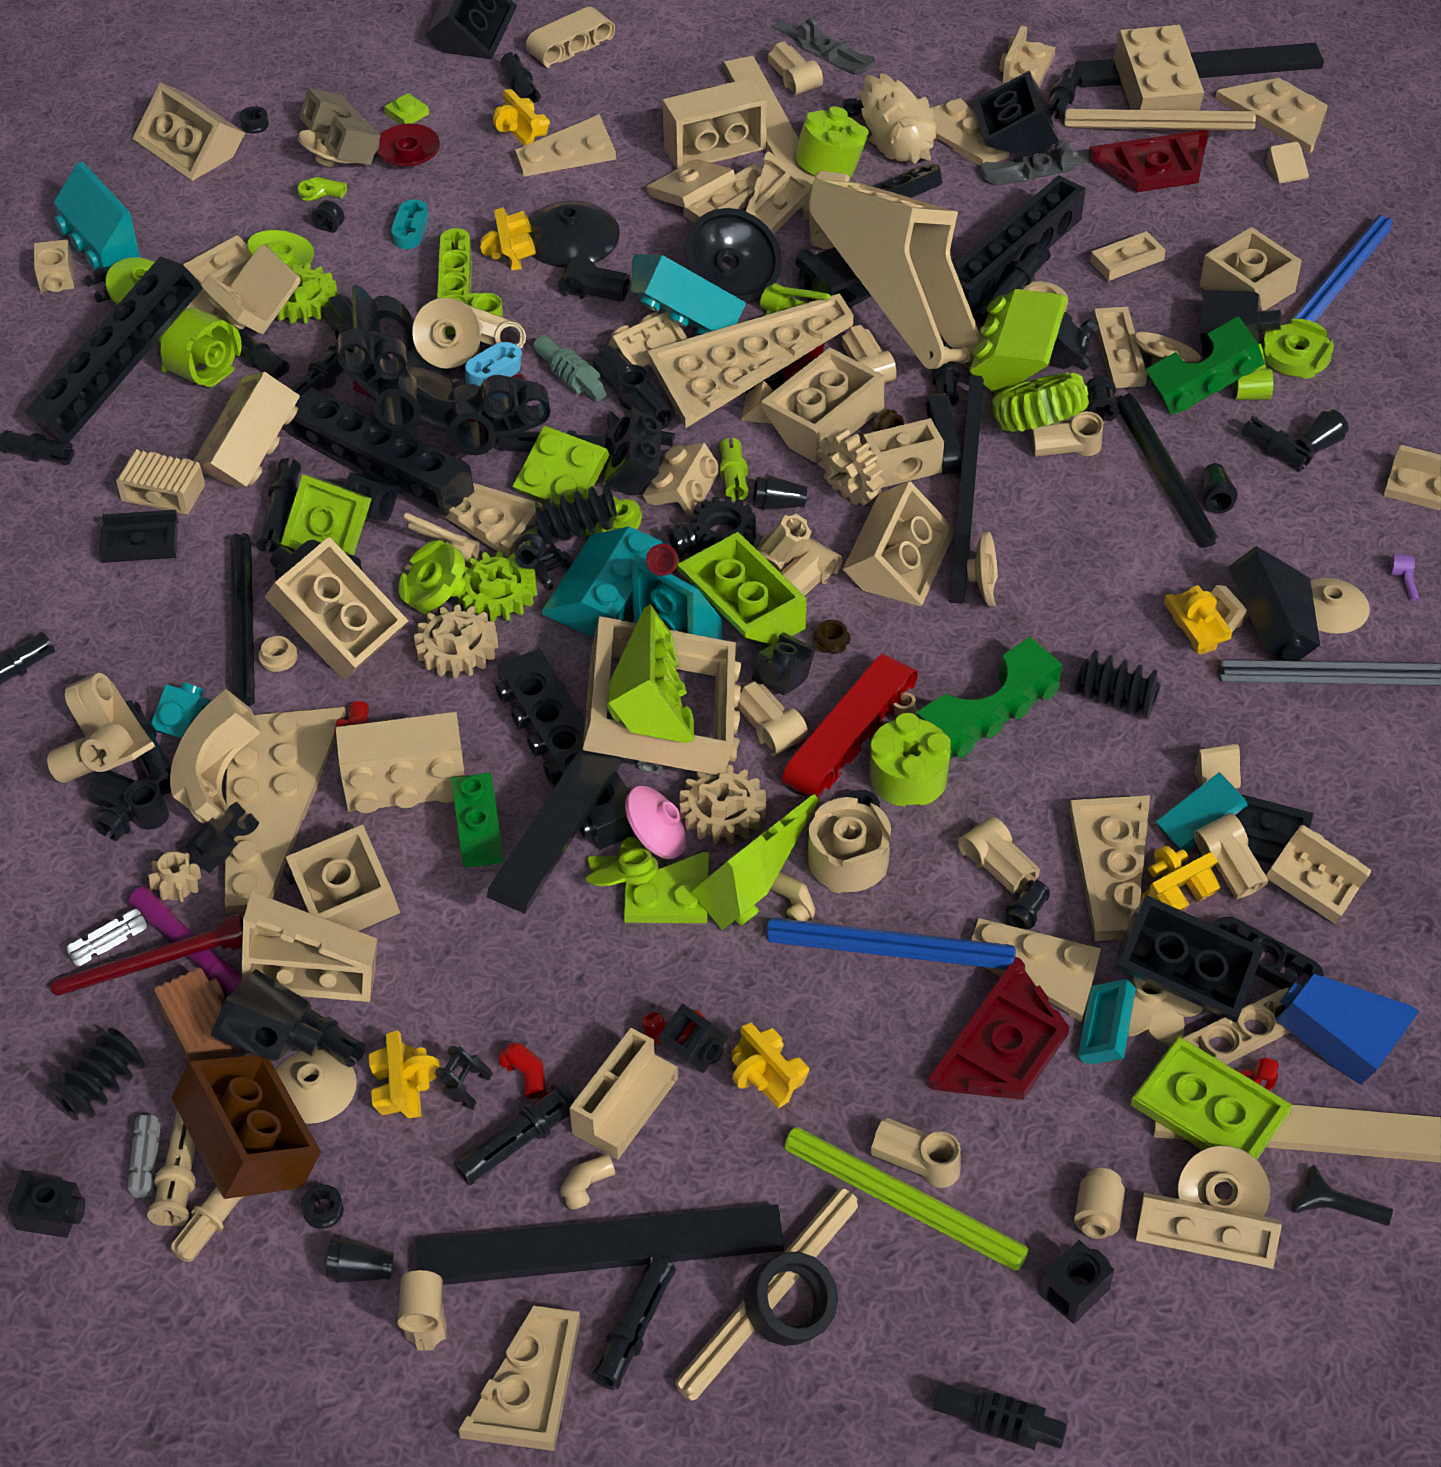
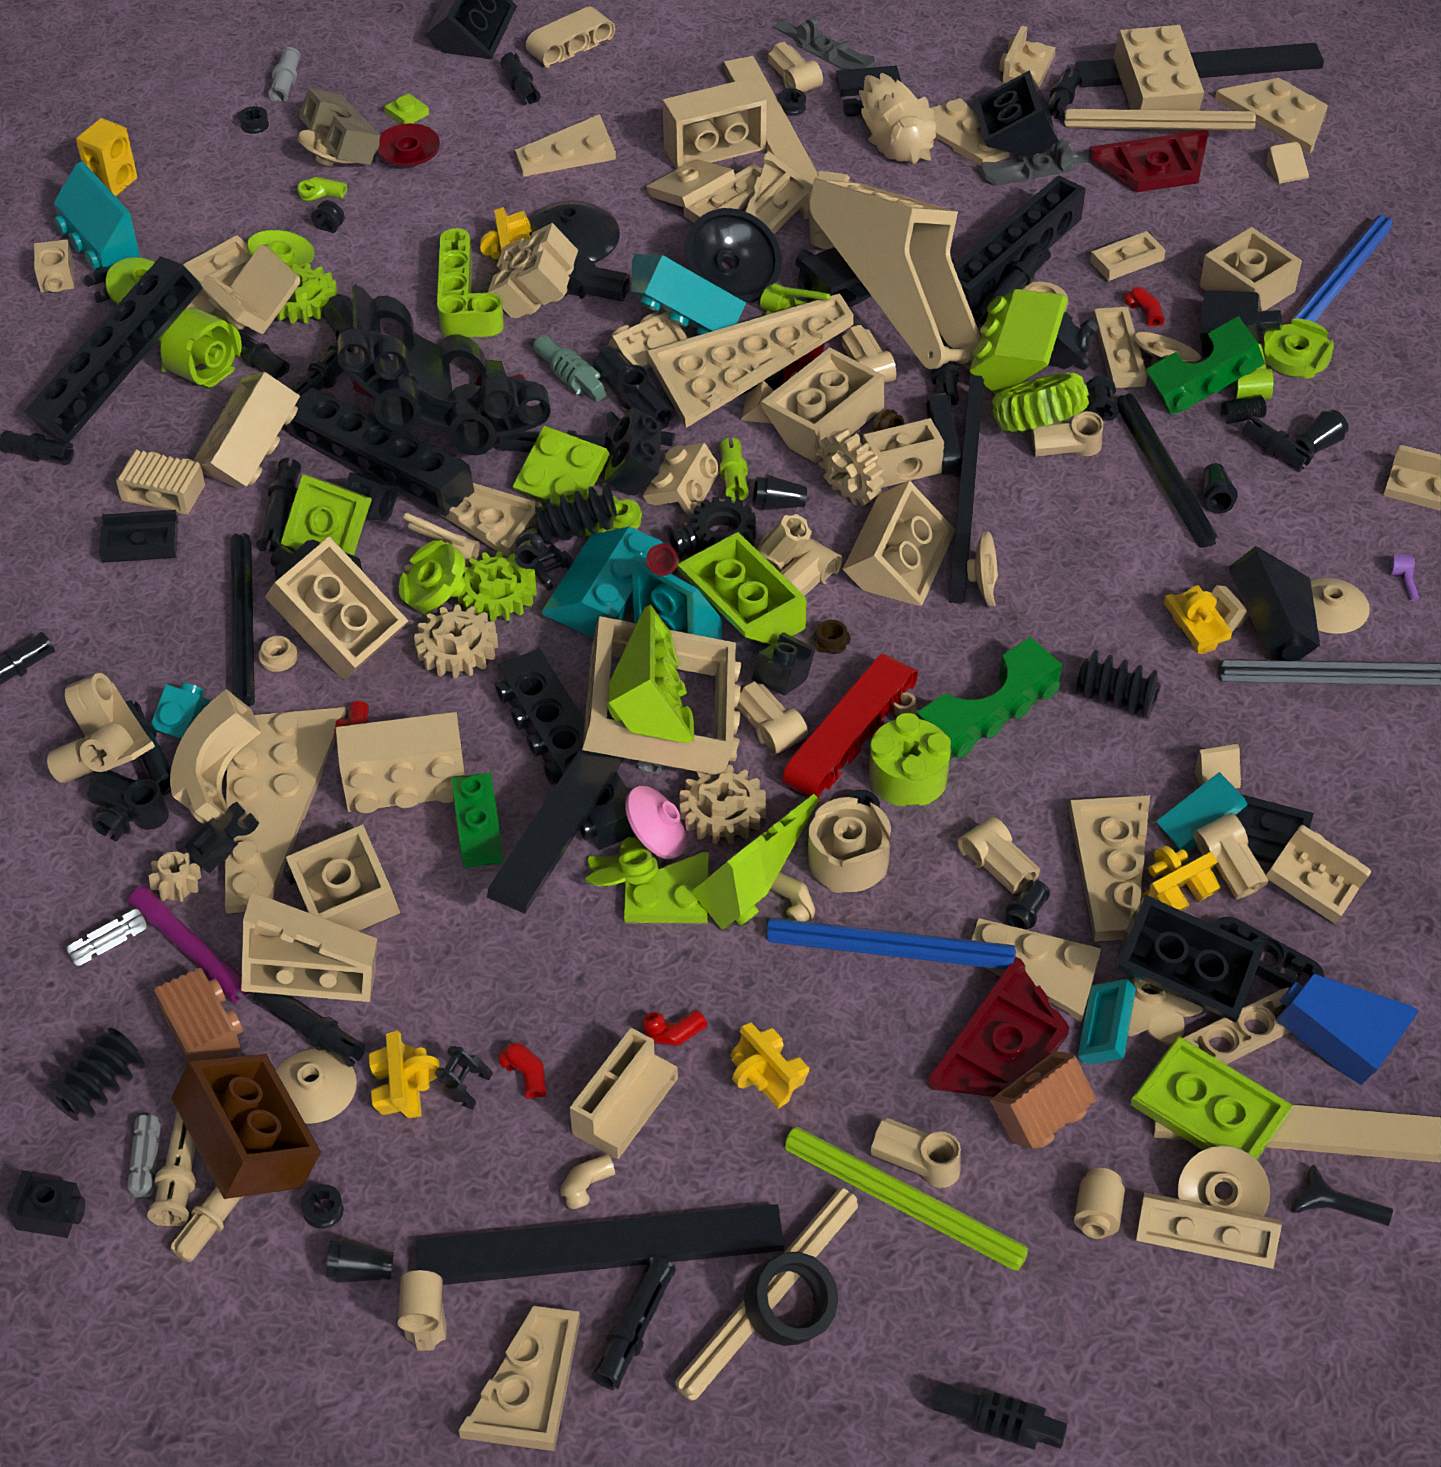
dark red piece [50,913,243,996] -> none
tan slope [132,82,245,181] -> none
black torso [211,969,324,1061] -> none
teal beam [391,199,429,249] -> none
tan dish [413,298,481,368] -> none
black pin [454,1081,576,1186] -> none
medium azure beam [464,342,522,386] -> none
tan piece [468,305,526,349] -> none
yellow hips [493,89,550,146] -> none
black brick [657,1003,728,1073] -> none
lime brick [795,106,869,178] -> none
black beam [873,164,943,198] -> none
black brick [1039,1240,1115,1324] -> none
red hand [1236,1058,1279,1090] -> none
none -> yellow brick [76,118,138,196]
none -> light grey pin [268,47,301,101]
none -> tan brick [488,223,578,318]
none -> black bush [778,89,806,116]
none -> black tile [836,65,902,97]
none -> nougat brick [990,1051,1097,1149]
none -> red arm [1124,286,1164,326]
none -> black piece [1221,394,1267,424]

